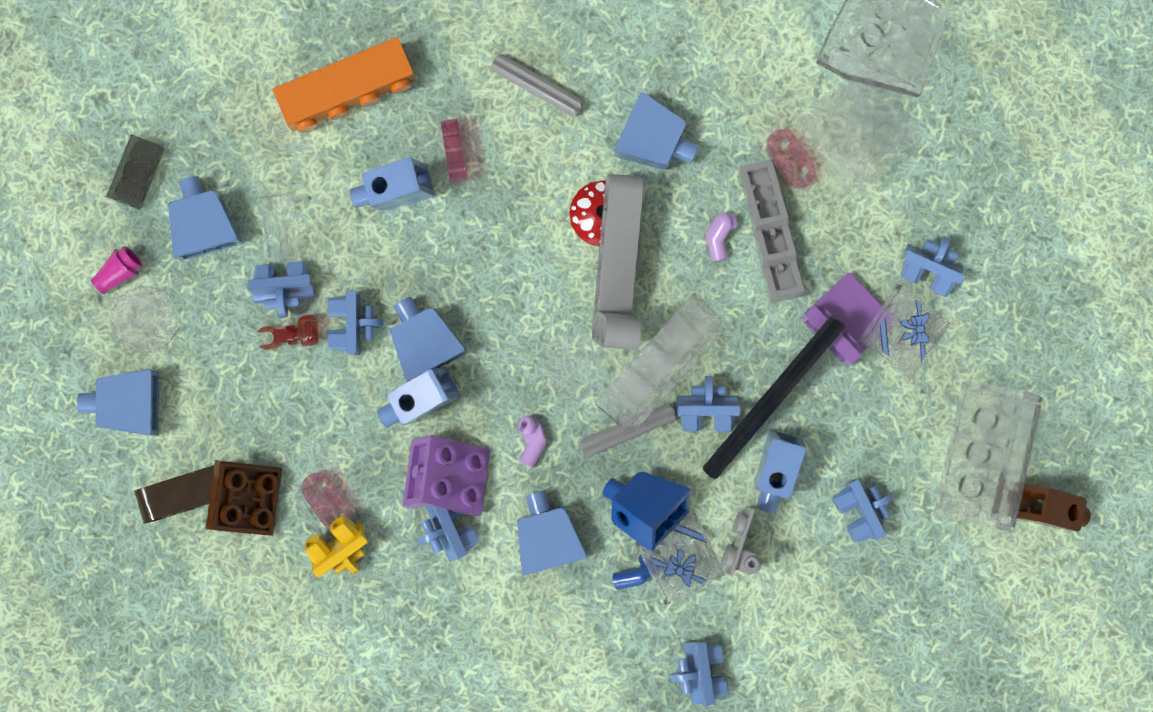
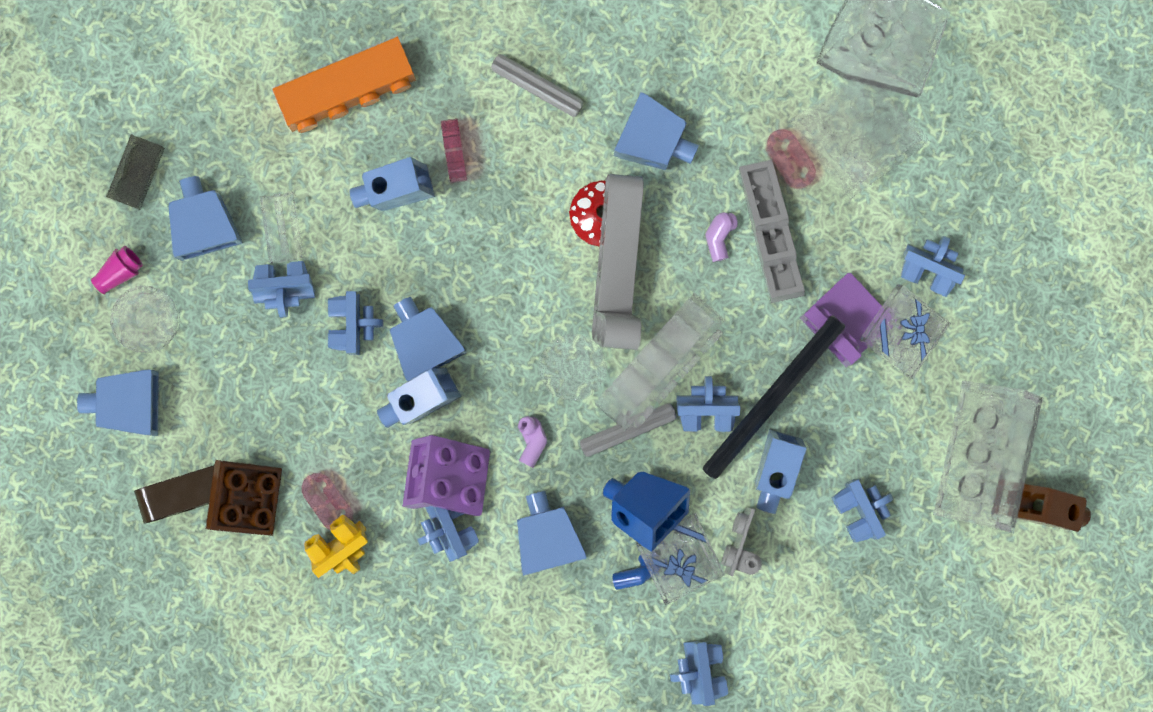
clear red piece [257,314,319,350] -> none

